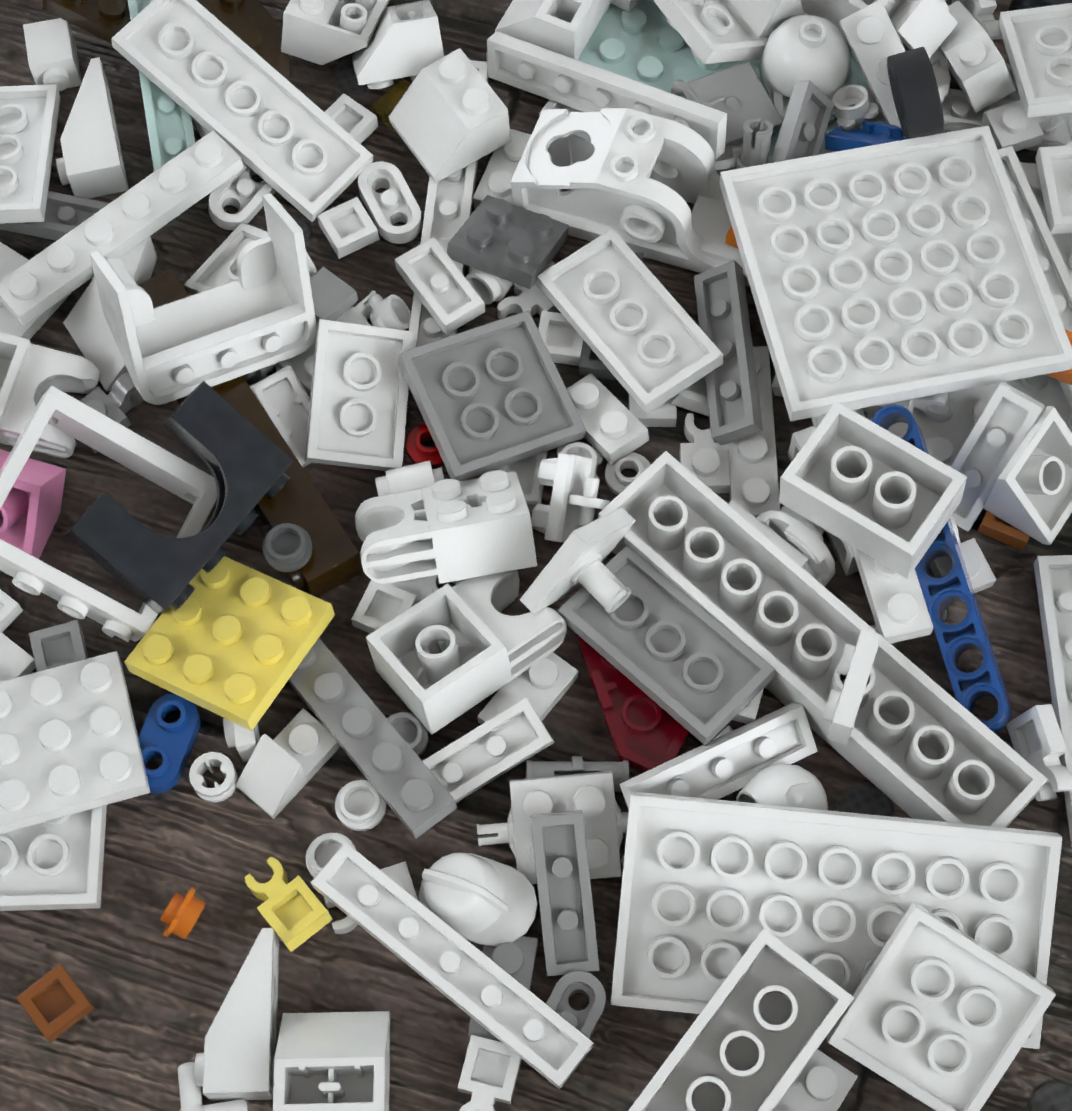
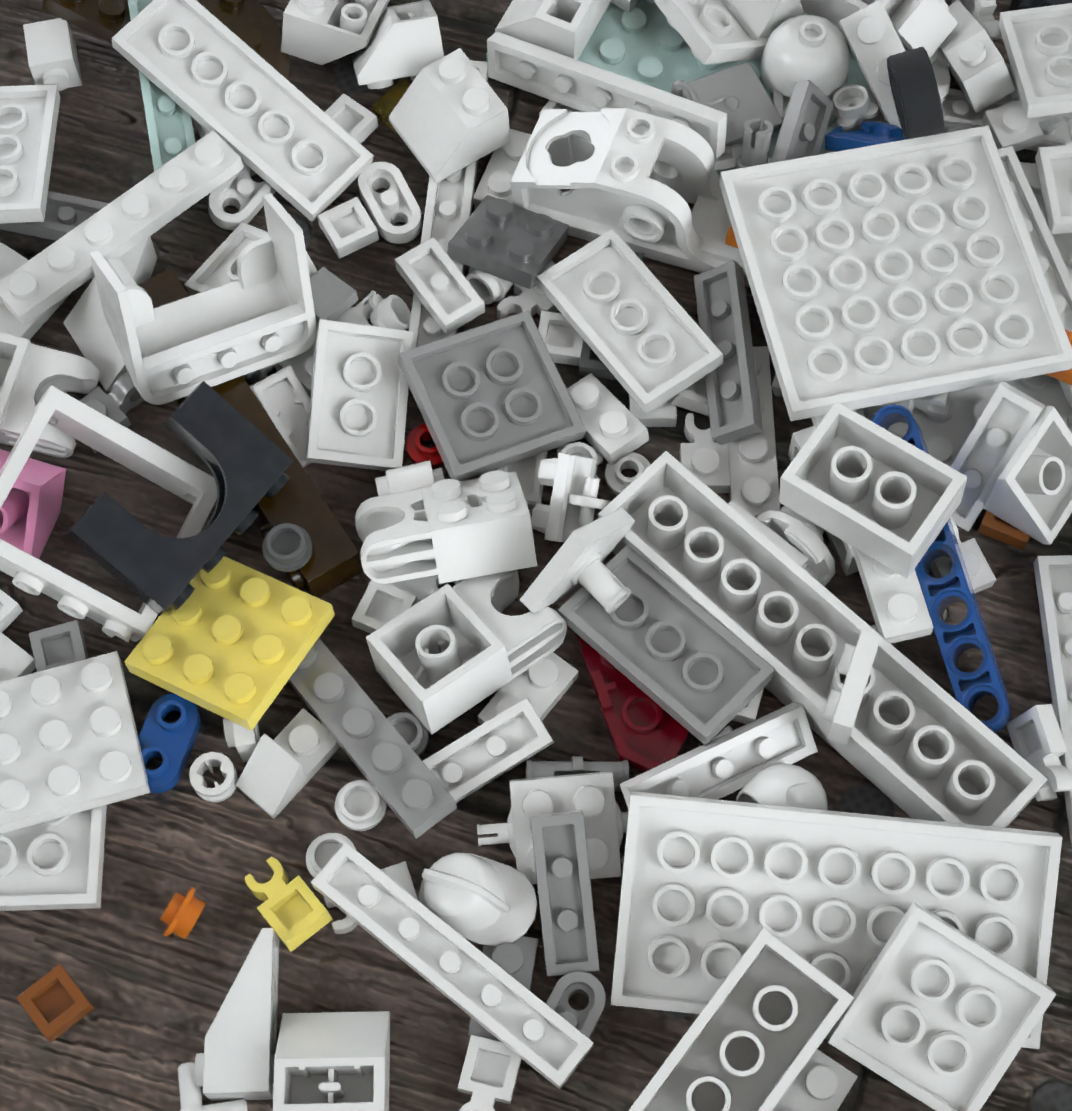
white slope [56,57,129,199] -> none

